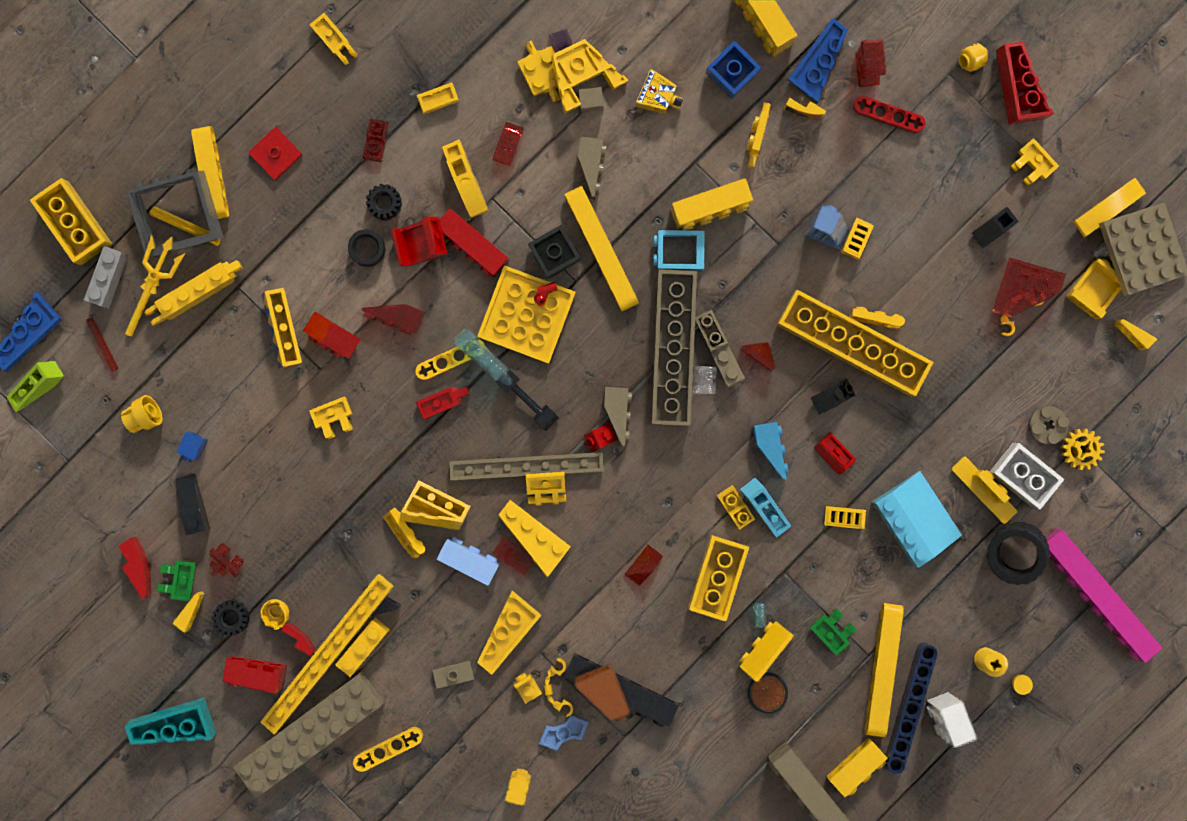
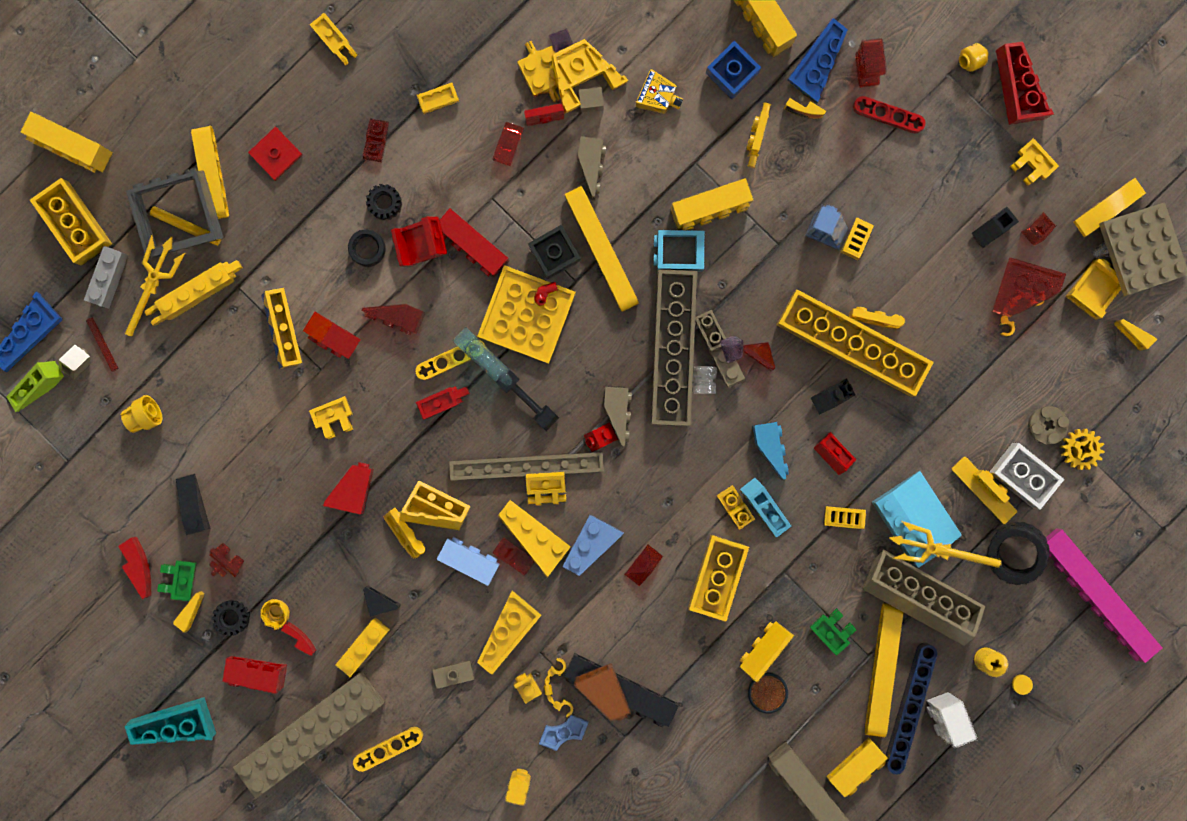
blue brick [176,431,208,462] -> none
yellow plate [260,574,394,735] -> none
yellow slope [442,140,489,218] -> none
clear light blue pin [751,602,767,628] -> none
none -> yellow brick [21,111,113,173]
none -> brick [58,345,90,380]
none -> red slope [323,462,374,515]
none -> red plate [524,103,564,126]
none -> medium blue wedge [563,515,624,576]
none -> clear purple slope [720,336,743,363]
none -> dark tan brick [862,550,986,646]
none -> yellow piece [888,521,1001,568]
none -> clear red slope [1021,212,1056,246]

